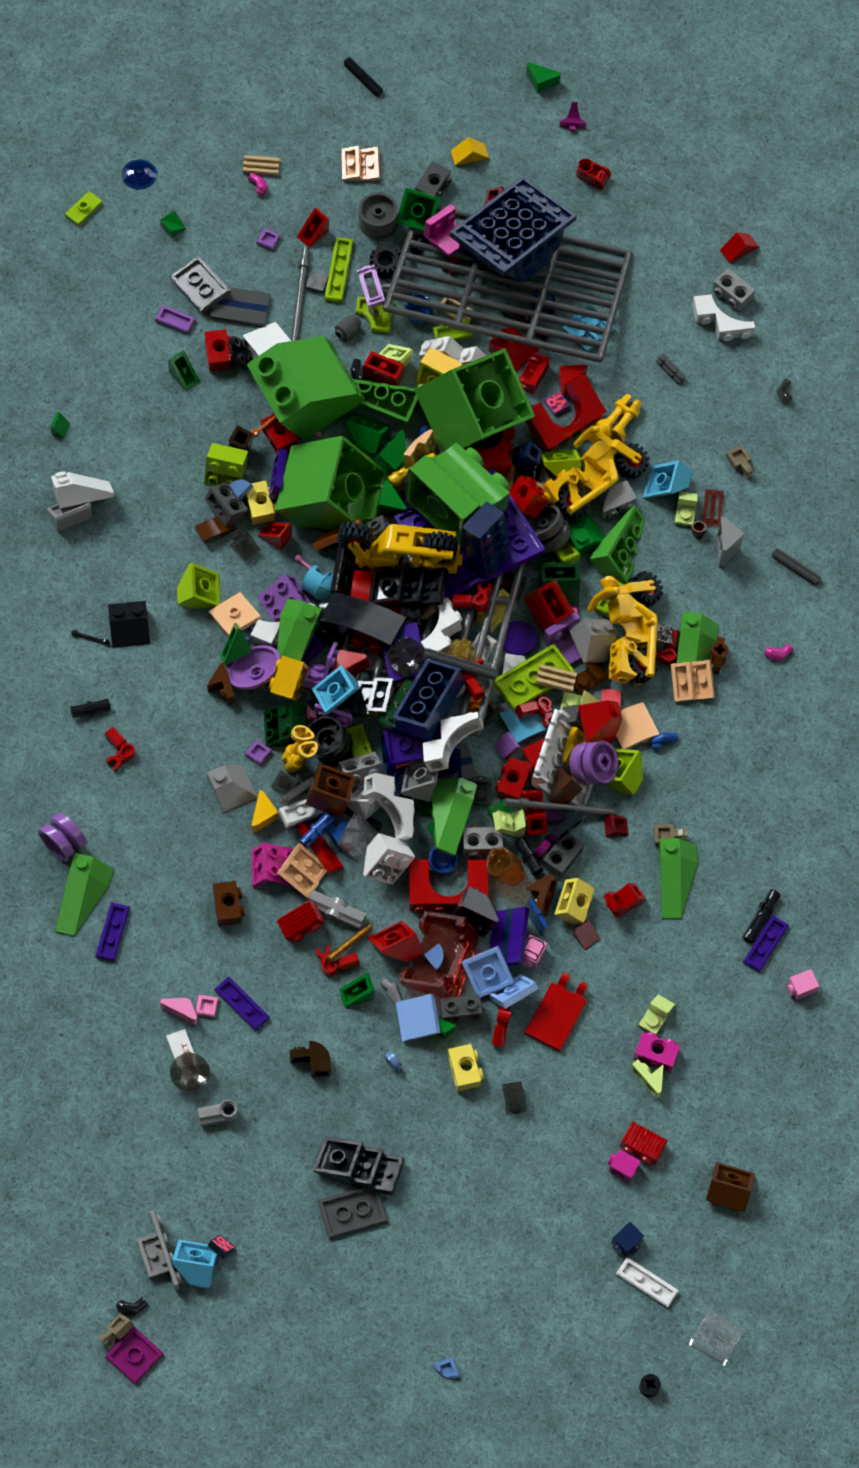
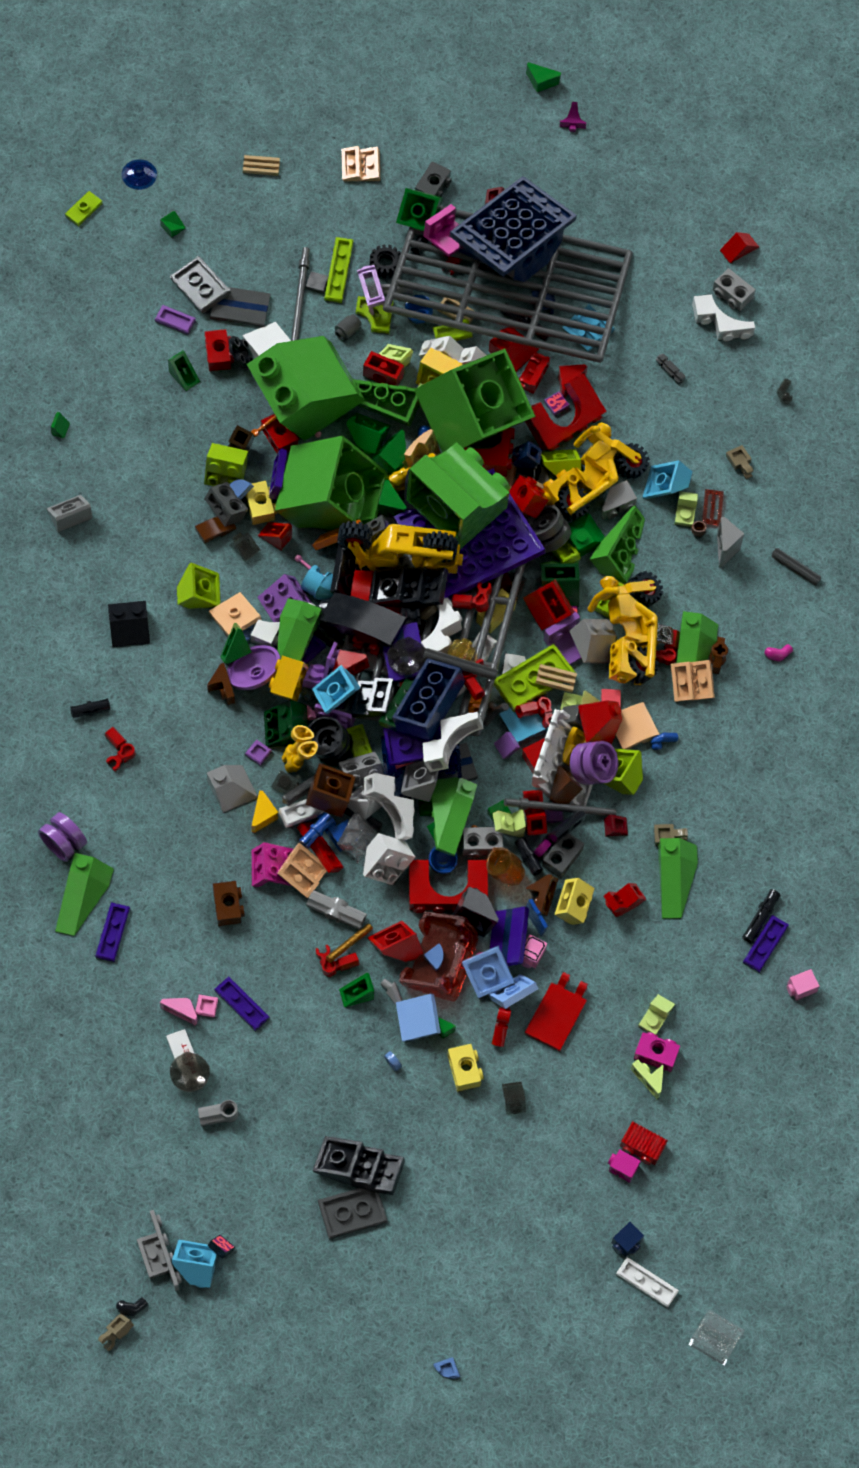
white slope [51,472,115,509] -> none
black hinge [71,629,110,645] -> none
magenta tile [105,1326,164,1385] -> none
dark pink arm [248,173,268,196] -> none
medium lavender tile [256,228,281,251] -> none
red brick [277,900,325,943] -> none
dark brown brick [290,1041,331,1077] -> none
red slope [297,208,329,248] -> none
black axle [344,57,383,97] -> none
black arm [350,359,365,381] -> none
dark grey wheel [359,192,398,239] -> none
dark grey brick [439,994,482,1024] -> none
yellow slope [450,137,489,166] -> none
dark blue brick [462,501,511,580] -> none
clear smoke bracket [472,776,492,807] -> none
red brick [495,757,532,800] -> none
dark purple tile [503,620,537,656] -> none
dark red slope [573,920,600,950] -> none
reddish brown slope [574,663,609,695] -> none
red piece [576,158,612,190] -> none
yellow piece [595,394,642,443] -> none
black wheel [639,1374,661,1397] -> none
reddish brown slope [706,1162,755,1212] -> none

